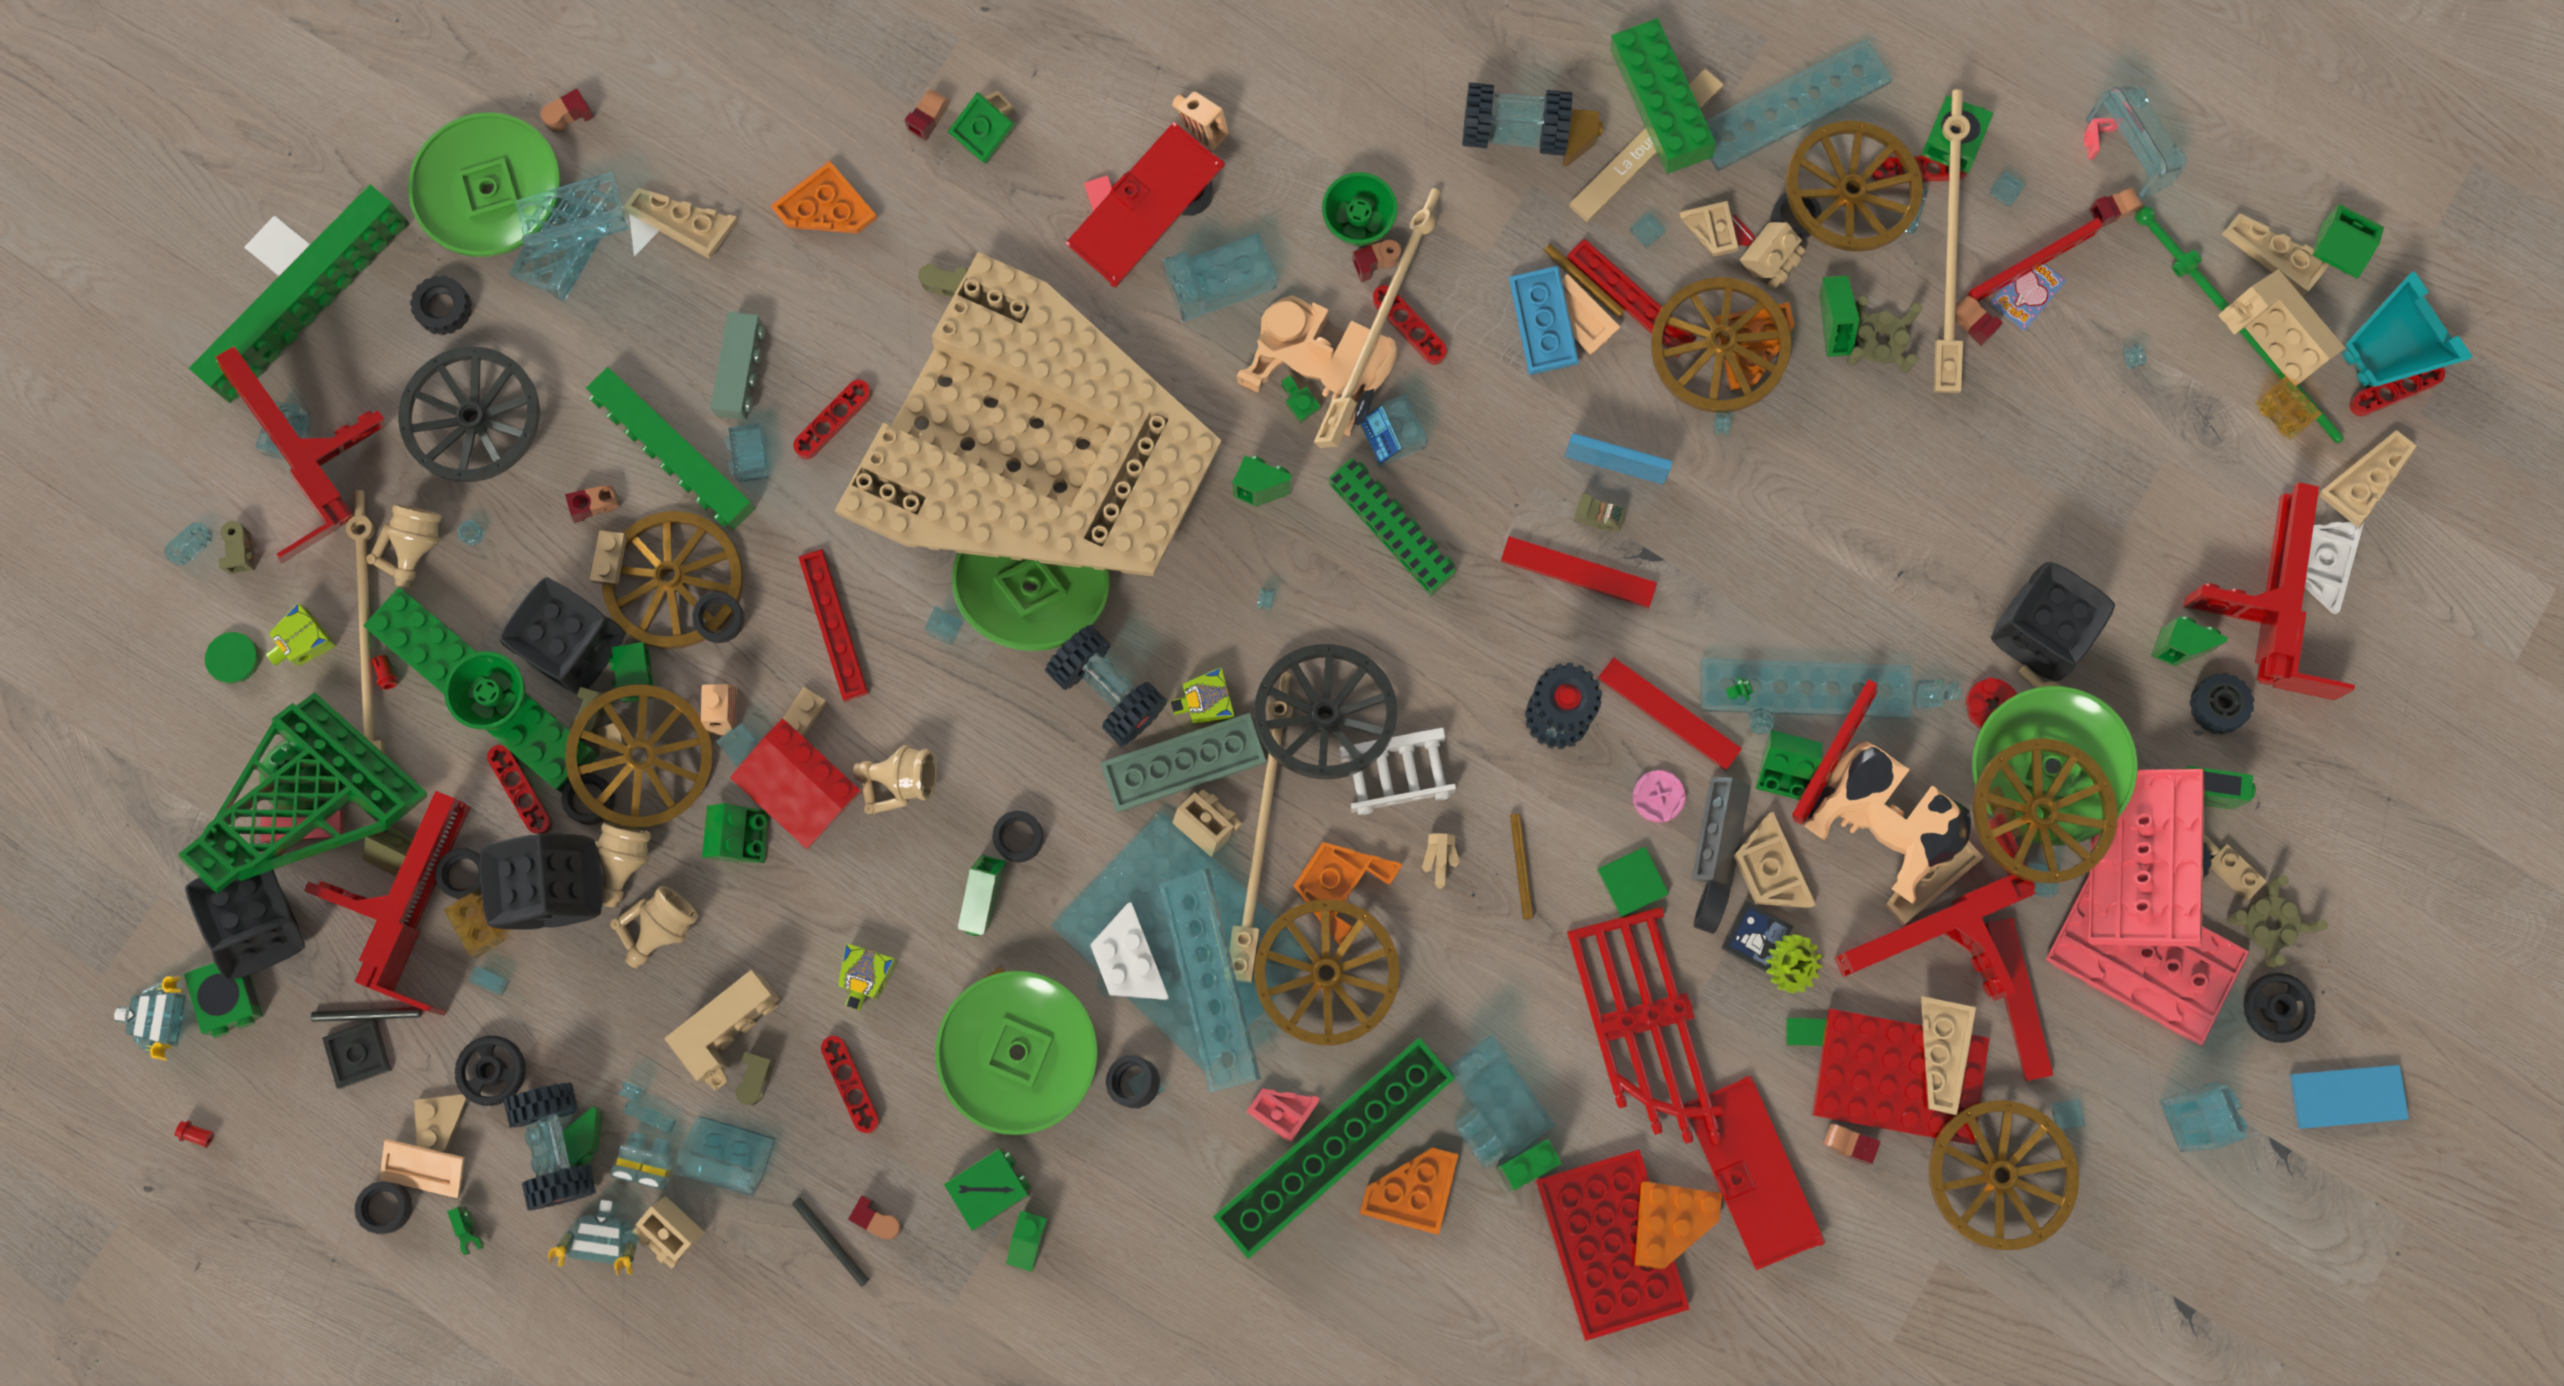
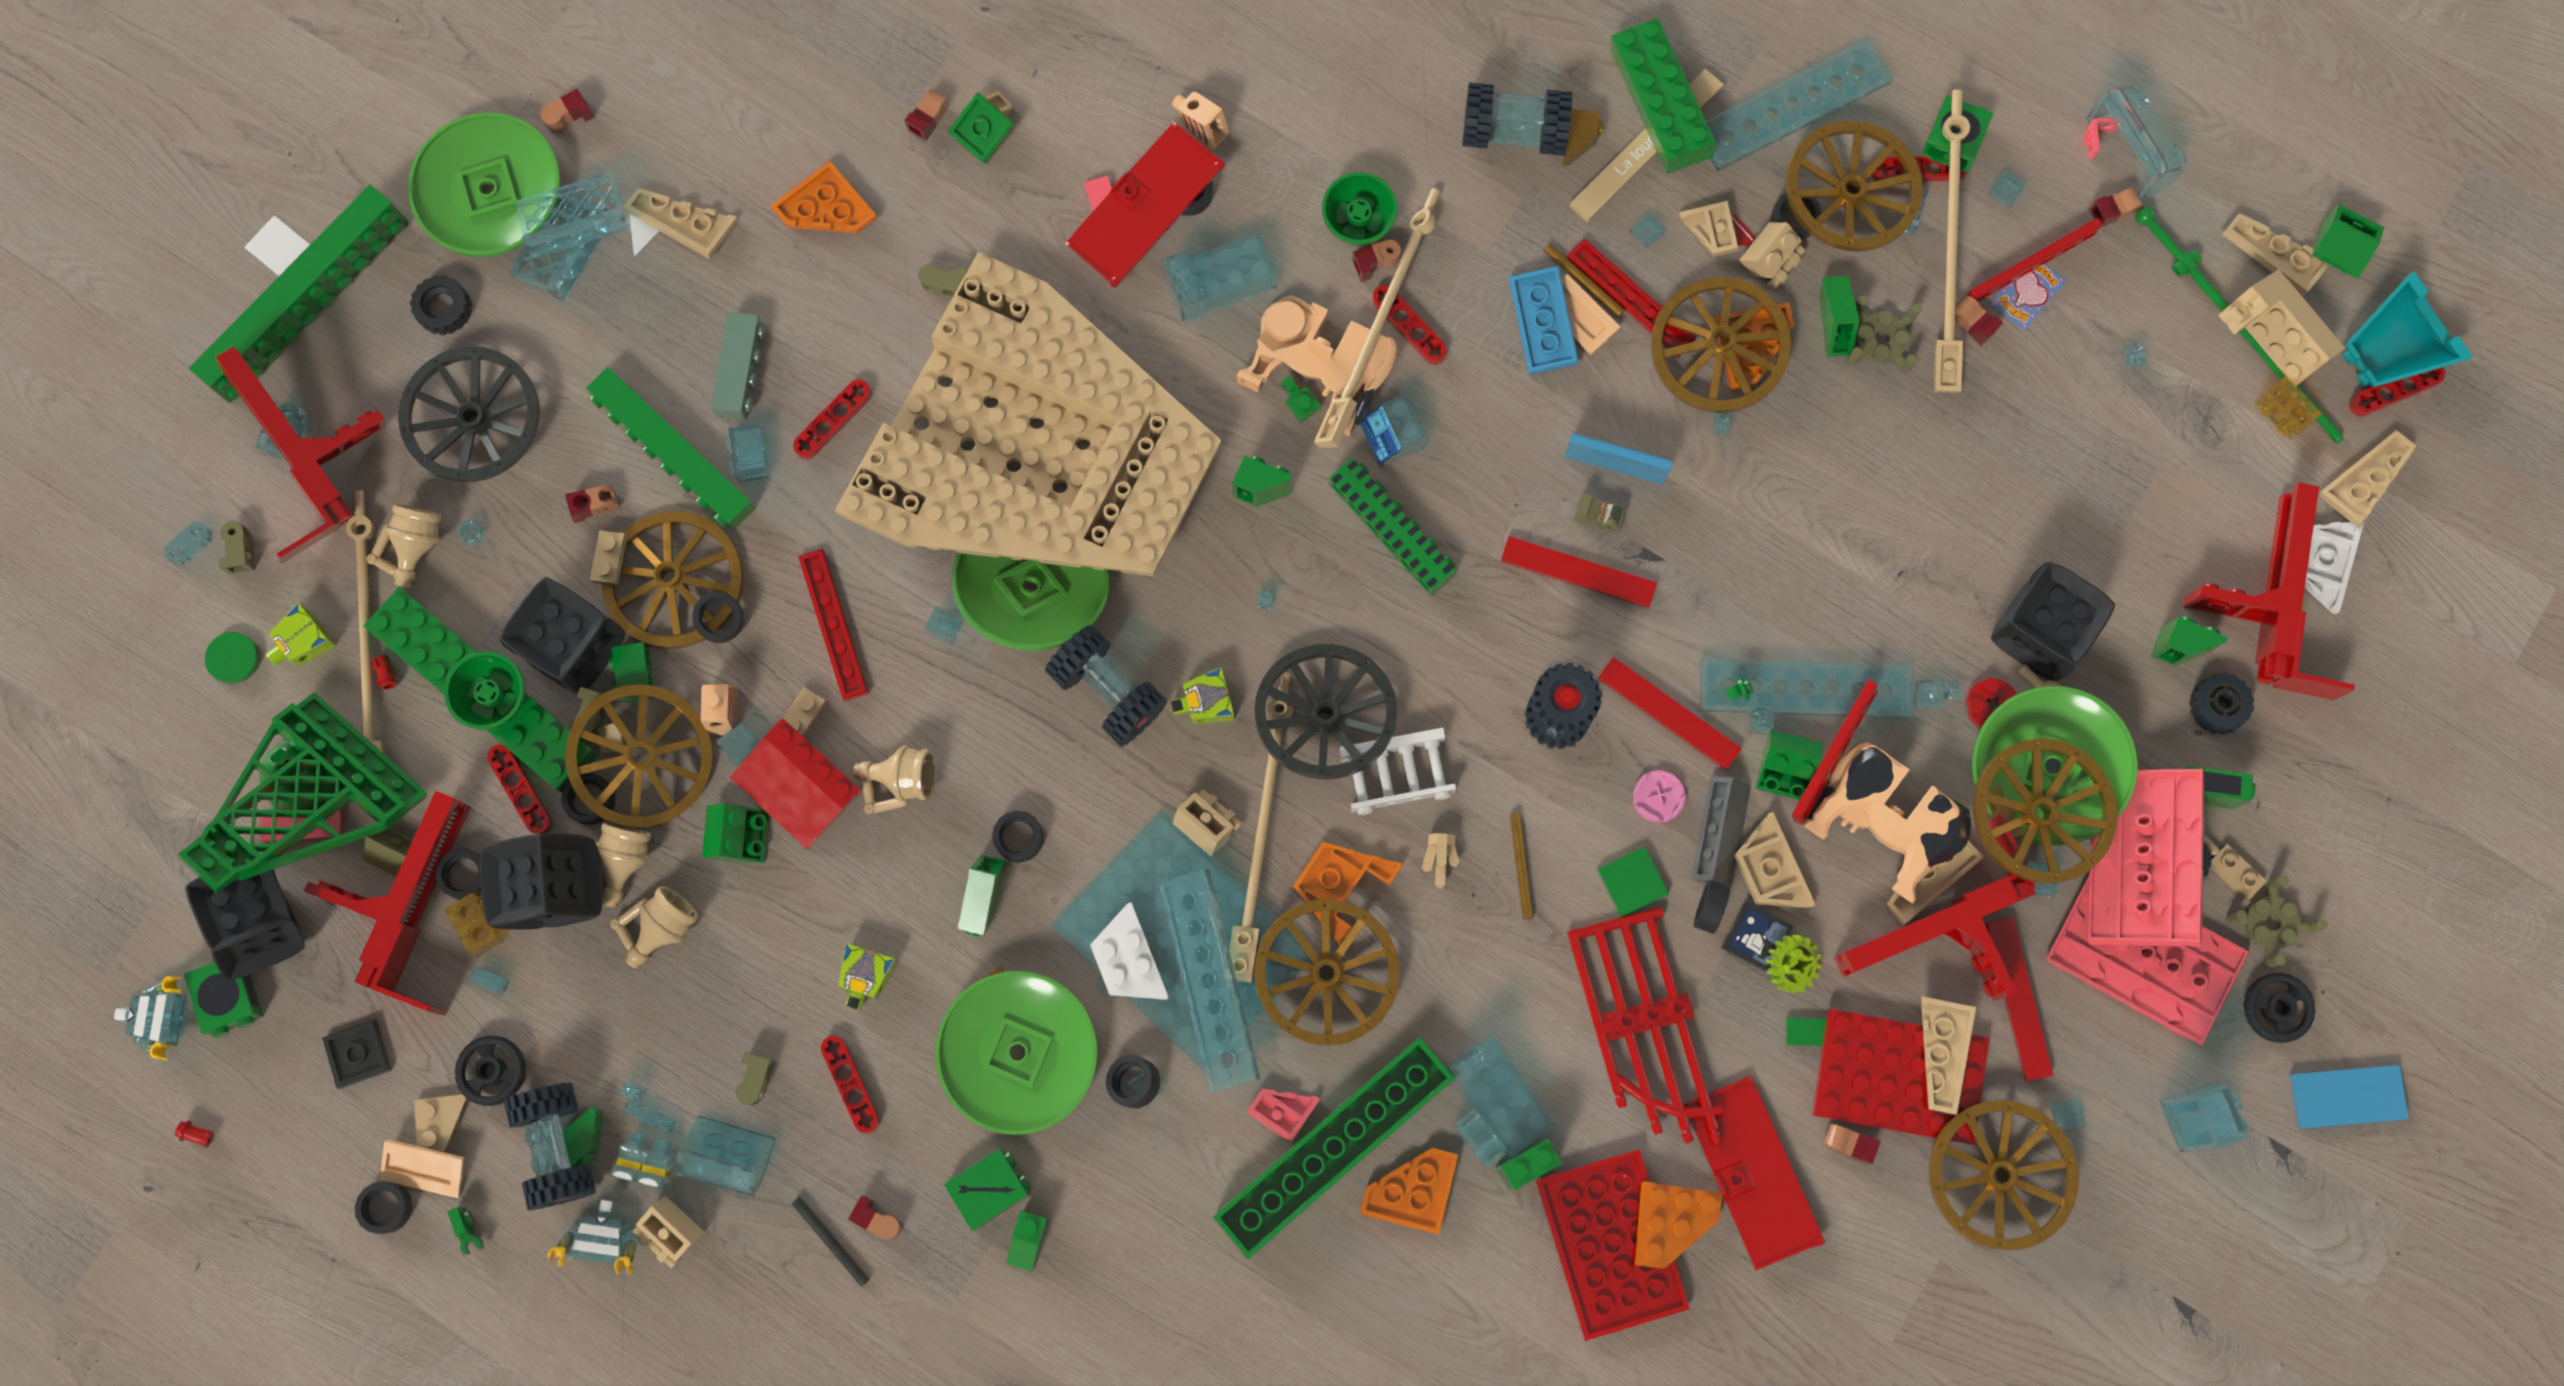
pearl dark grey bar [311,1007,421,1022] -> none
tan hinge [664,970,781,1091] -> none
sand green plate [1100,713,1266,813] -> none

